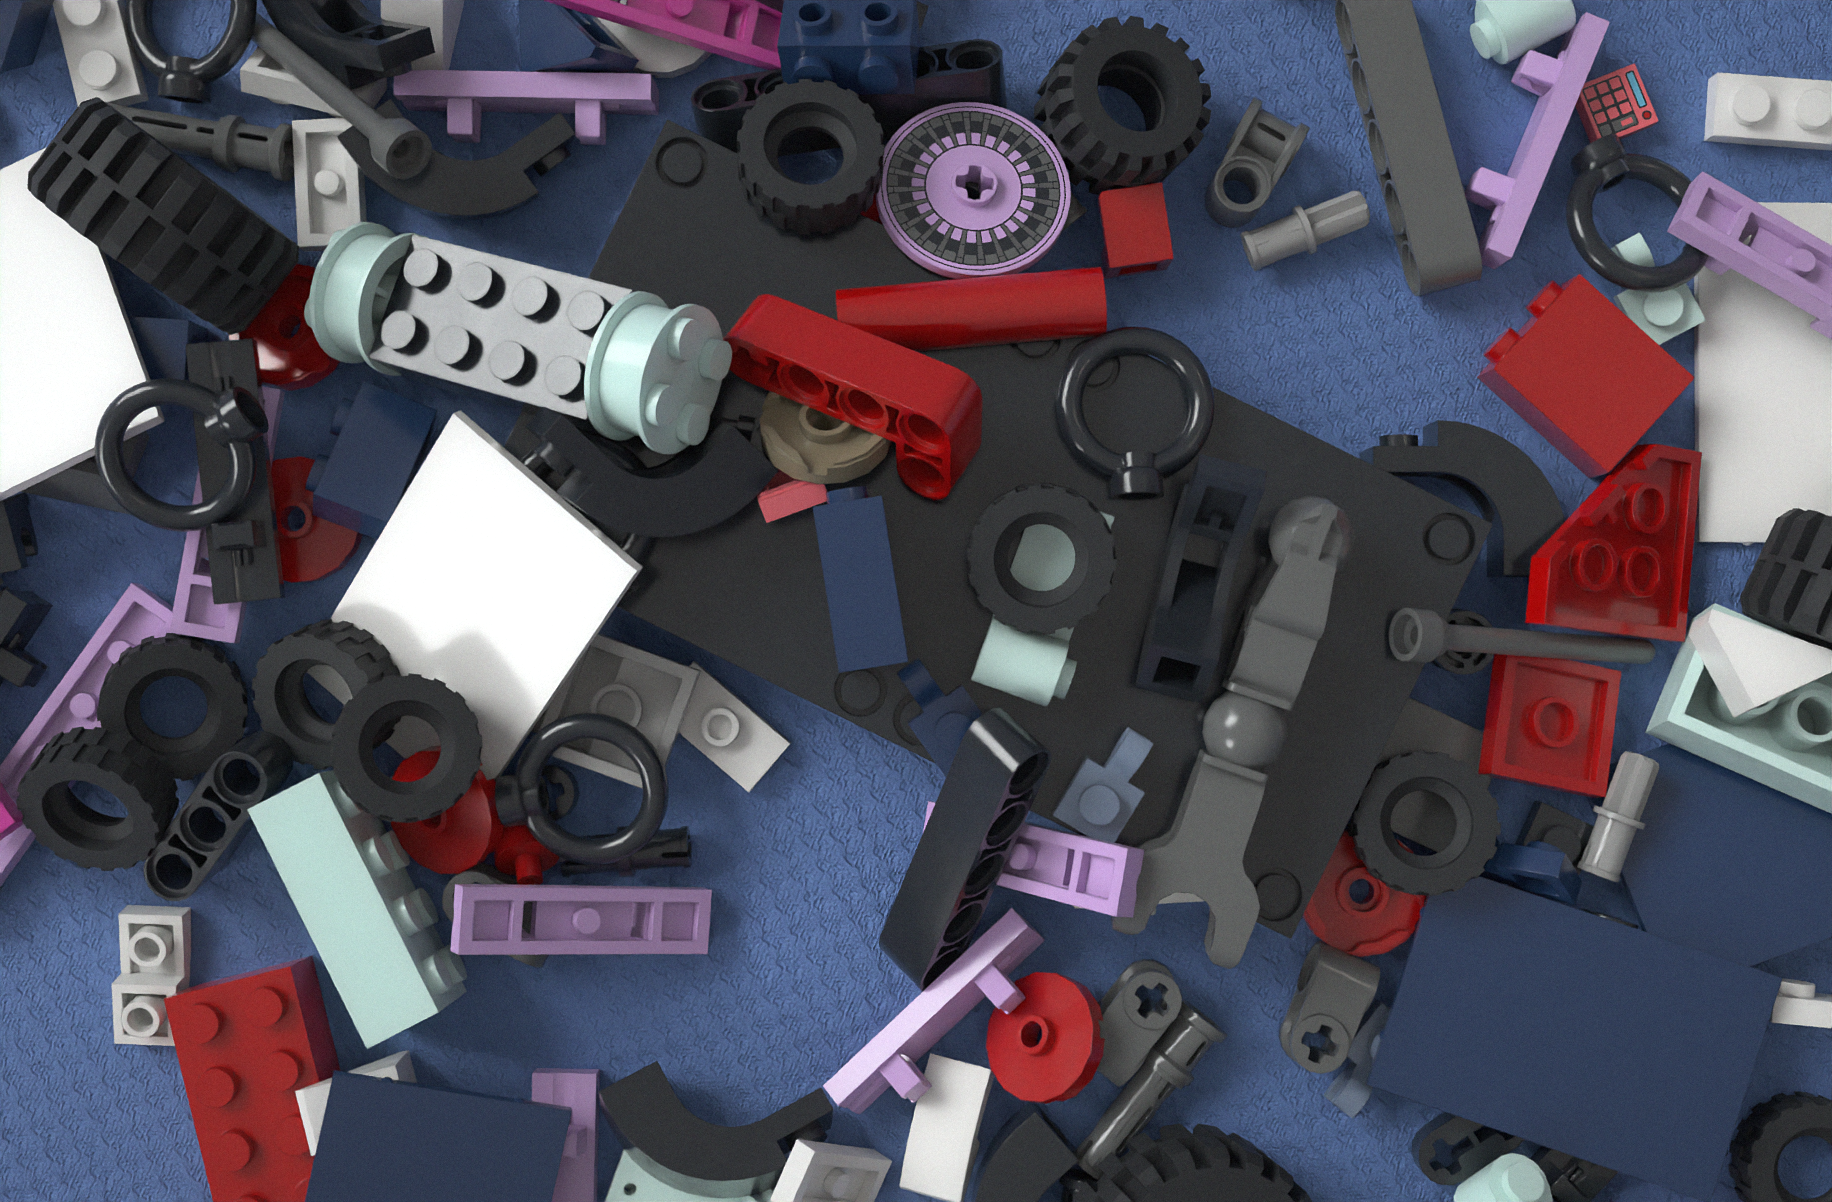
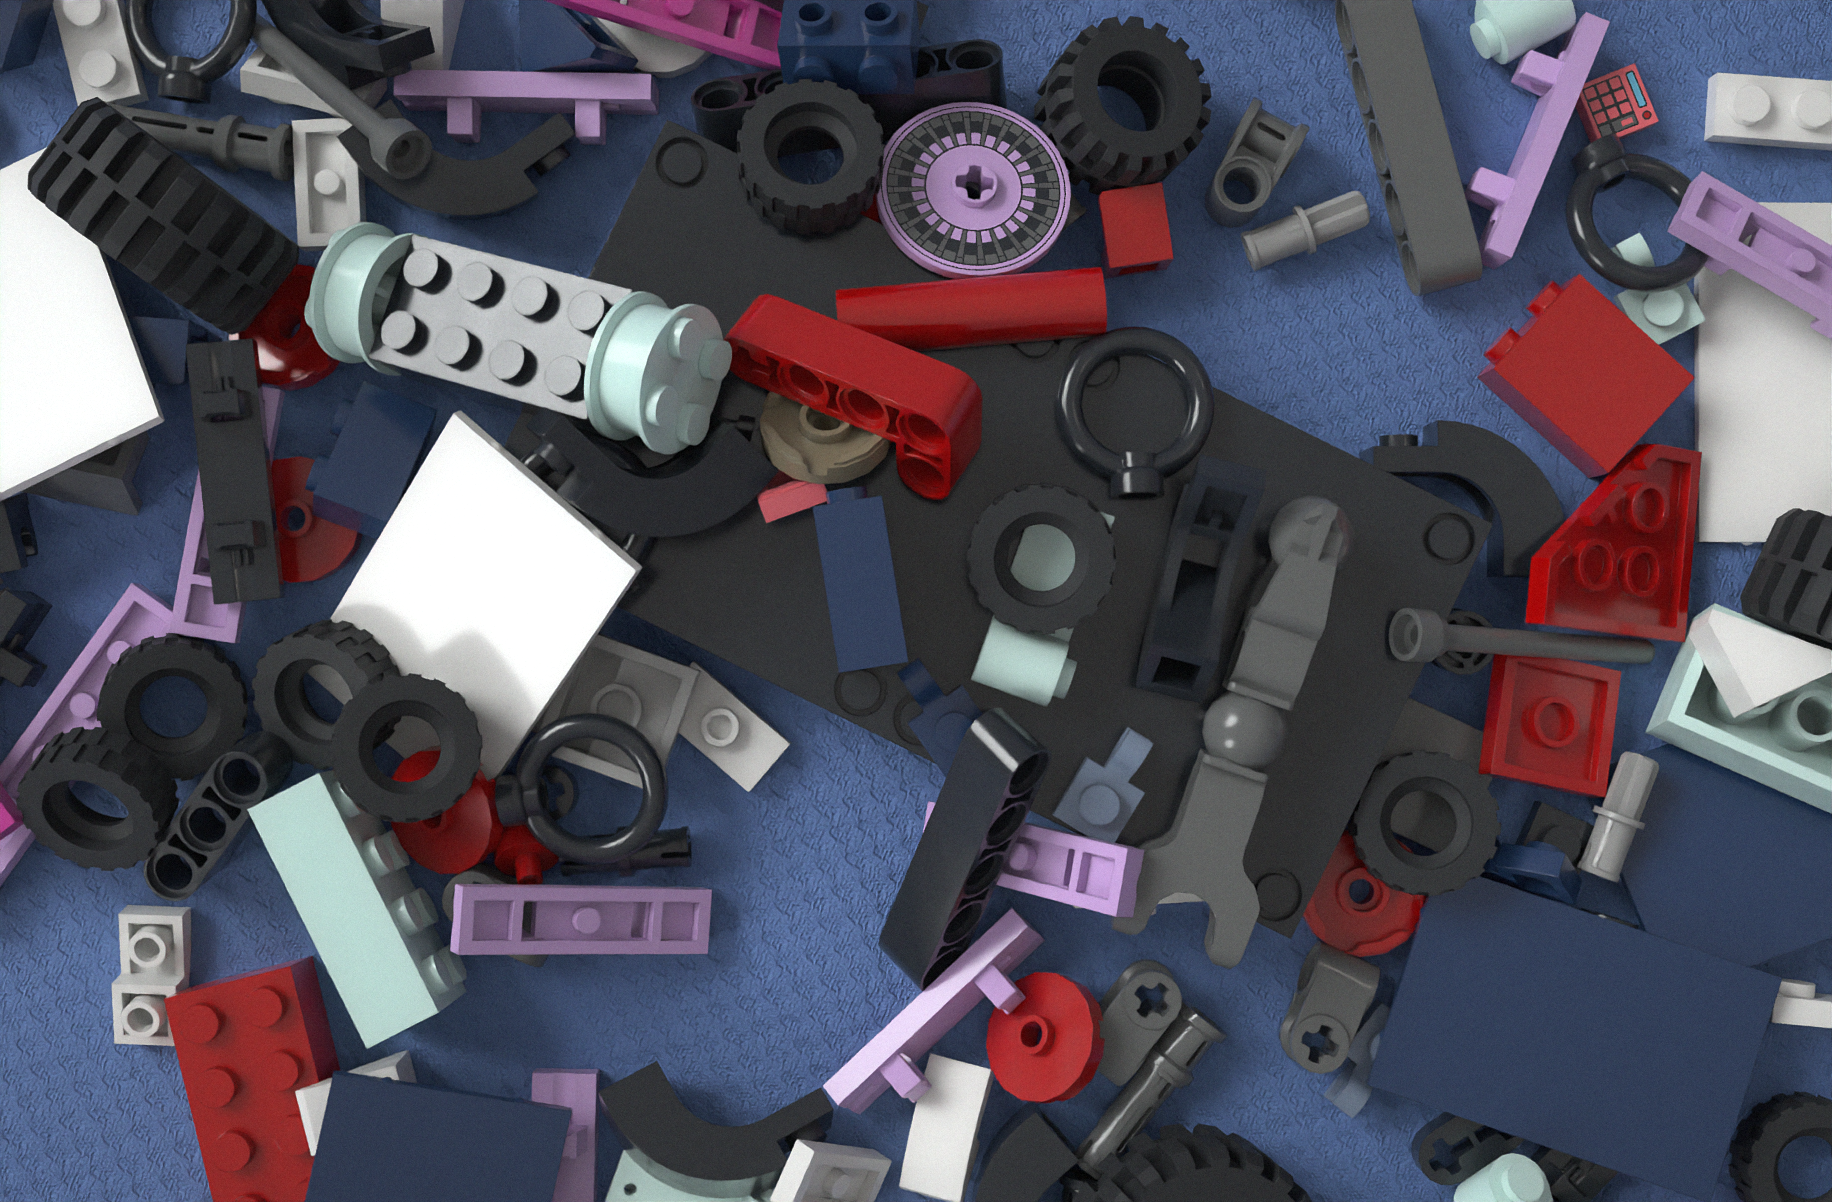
black piece [94,378,269,532] -> none

